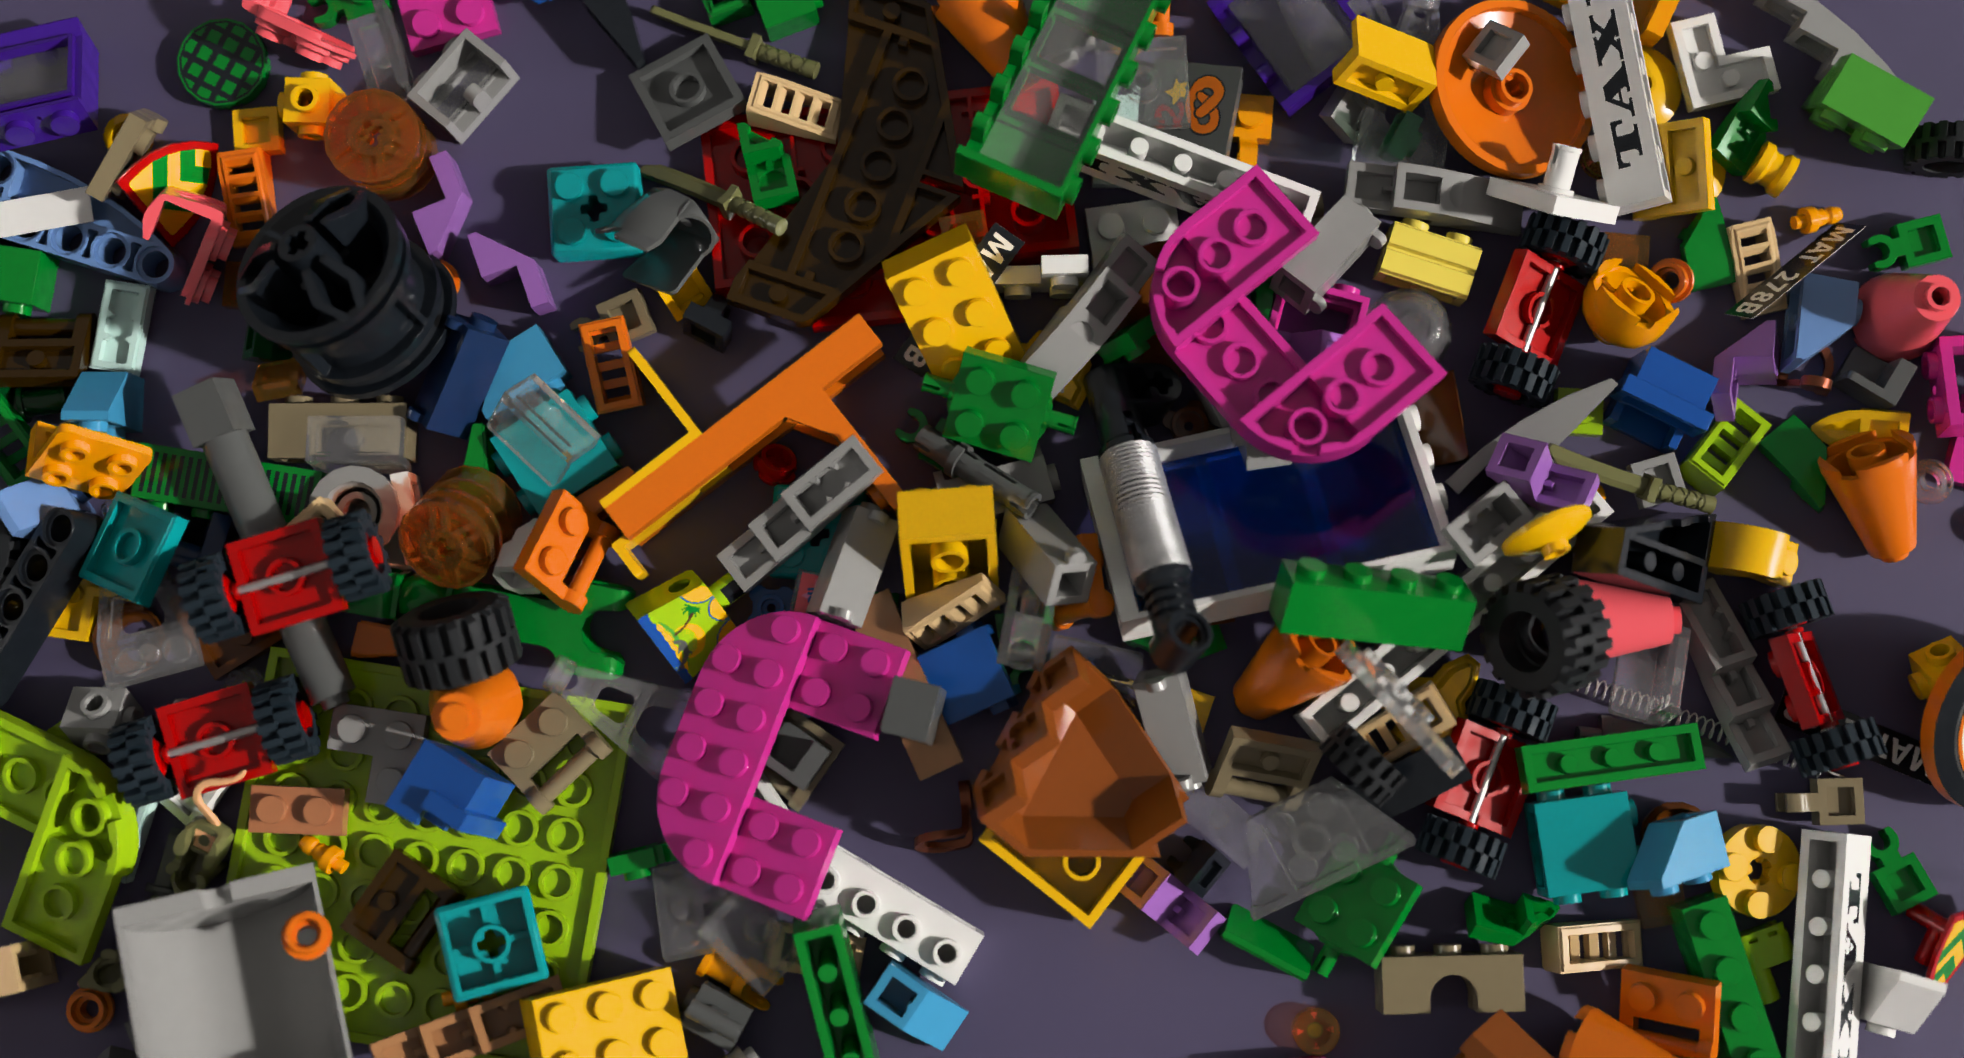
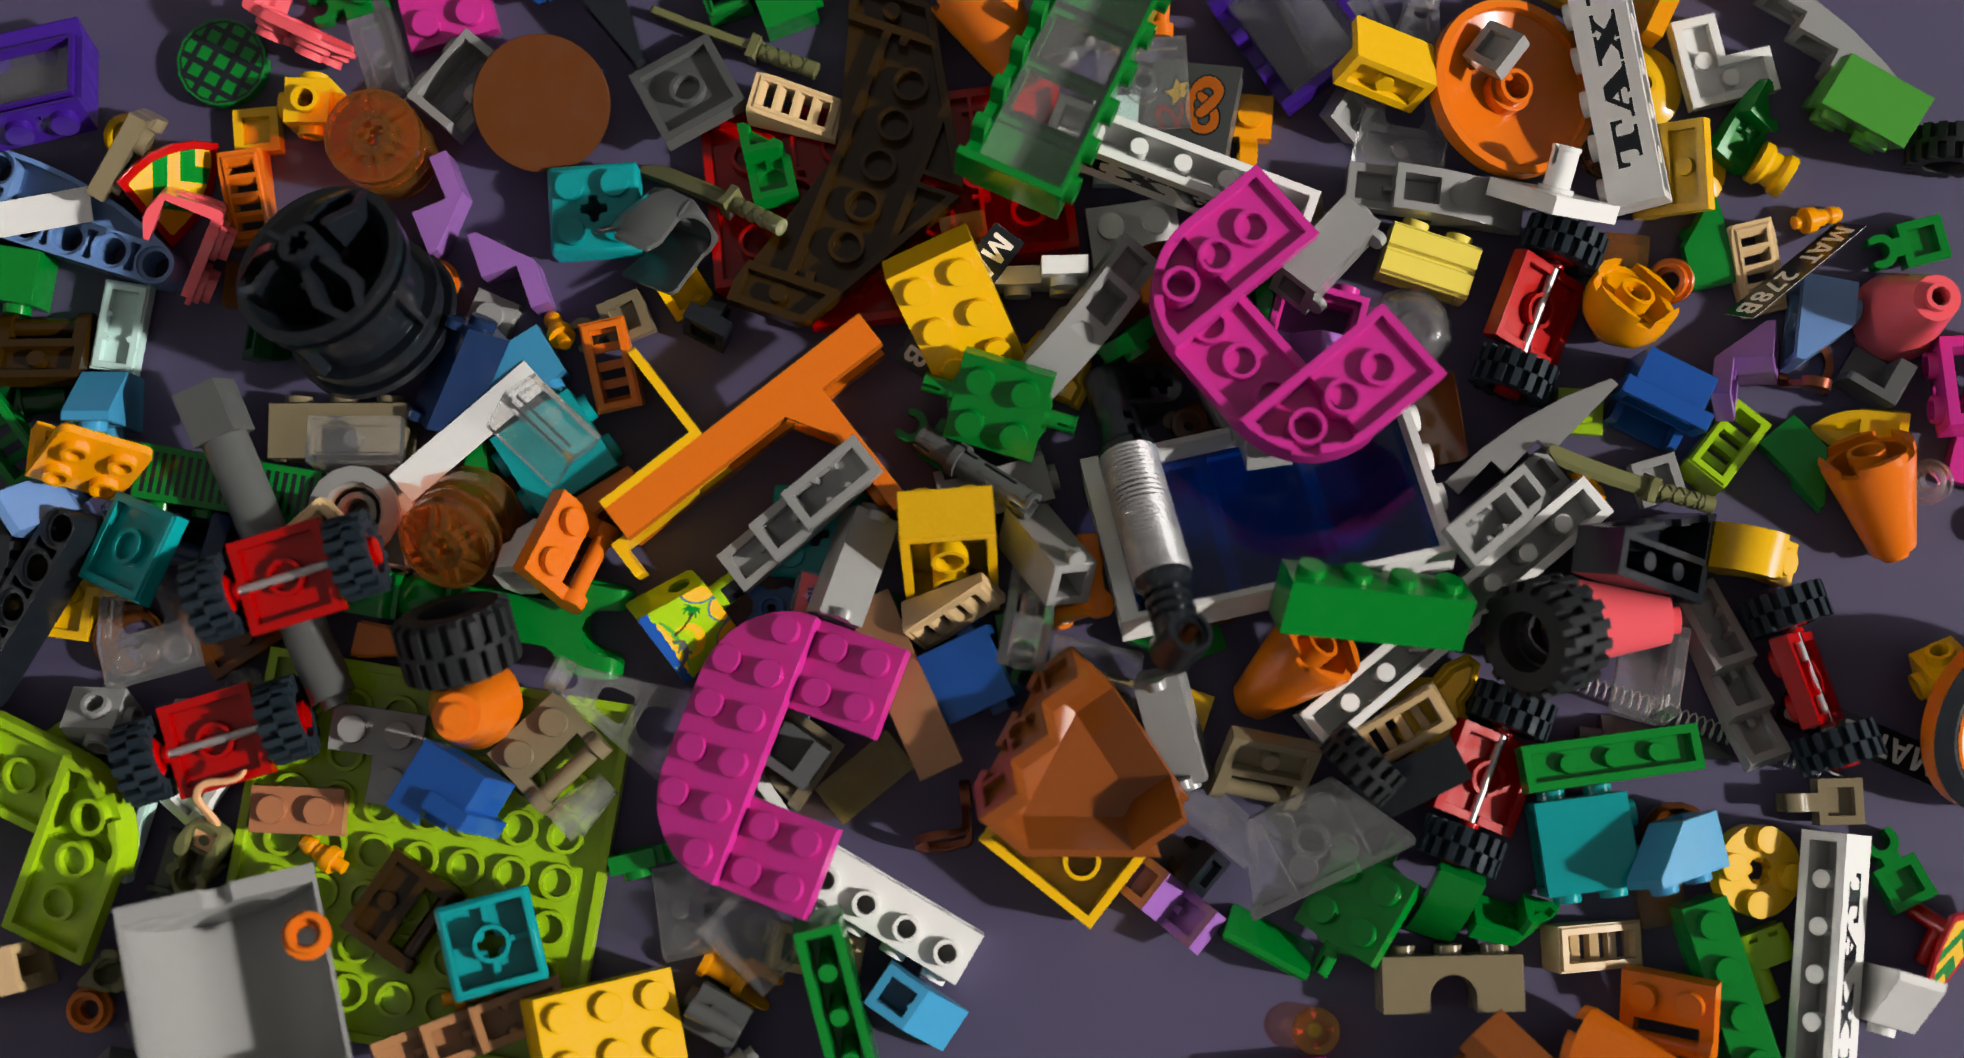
clear orange tile [251,357,307,403] -> none
red plate [753,444,797,486] -> none
dark grey panel [881,675,947,746] -> none
clear wing [1334,640,1465,779] -> none
clear green plate [1376,110,1424,164] -> none
medium lavender slope [1485,432,1600,513] -> none
yellow dish [1501,504,1592,560] -> none
none -> white sticker [389,361,547,502]
none -> light grey plate [467,288,524,341]
none -> reddish brown tile [471,34,611,173]
none -> light orange piece [544,310,576,350]
none -> clear cone [546,773,618,842]
none -> clear yellow plate [814,730,914,825]
none -> green slope [1405,860,1486,943]

